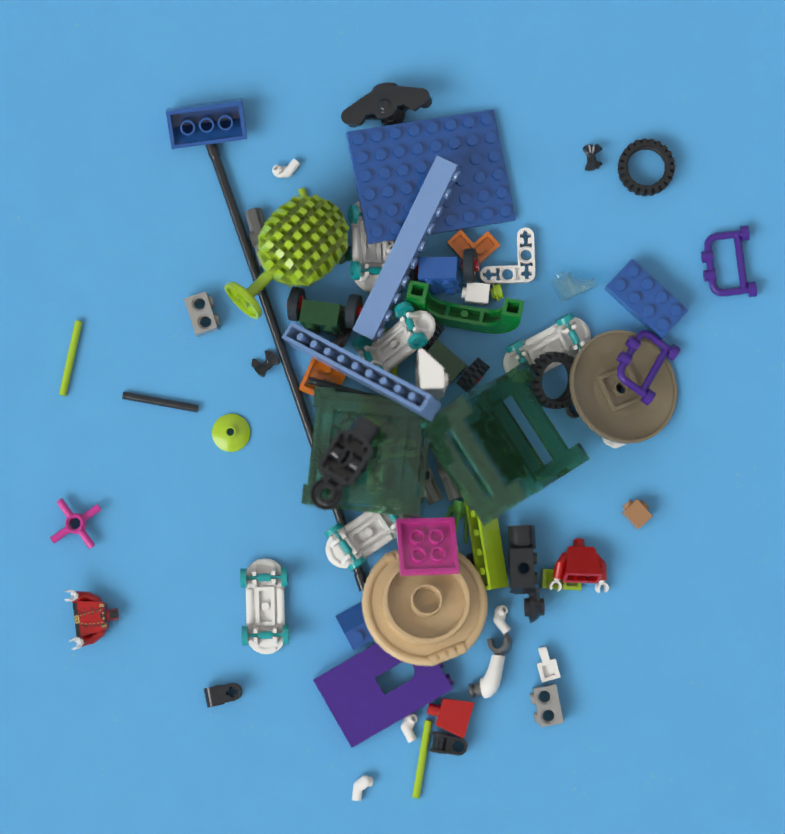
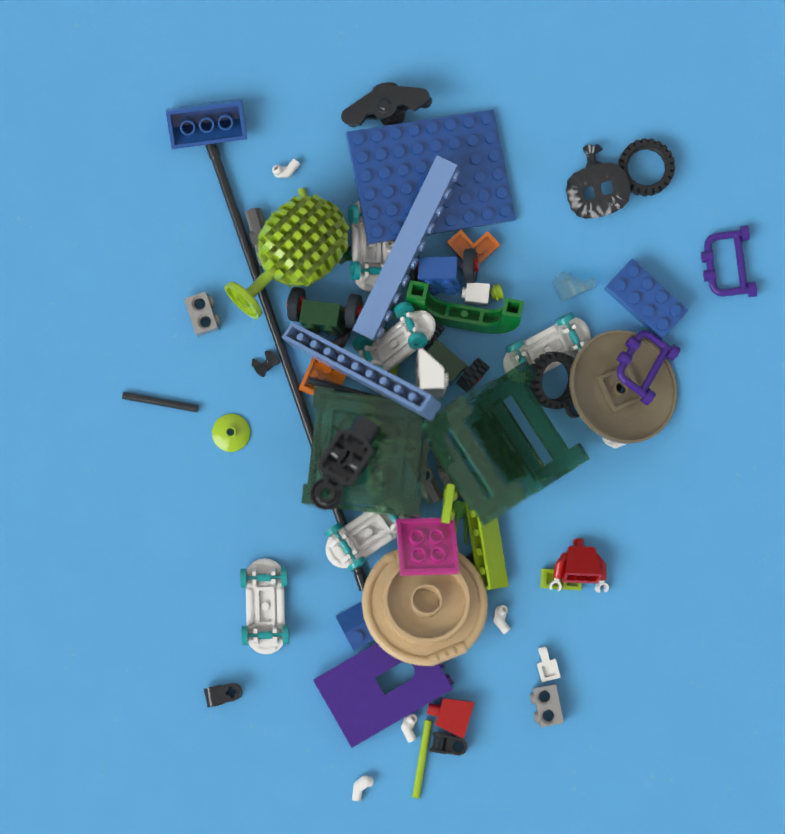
dark pink bar [50,498,102,549] -> none
lime bar [59,320,83,396] -> none
red torso [64,590,119,650] -> none
white piece [469,633,512,699] -> none
white beam [480,227,535,284] -> none
black brick [508,525,545,623] -> none
medium nougat brick [621,499,652,530] -> none
none -> lime plate [440,483,458,524]
none -> black piece [565,162,631,219]

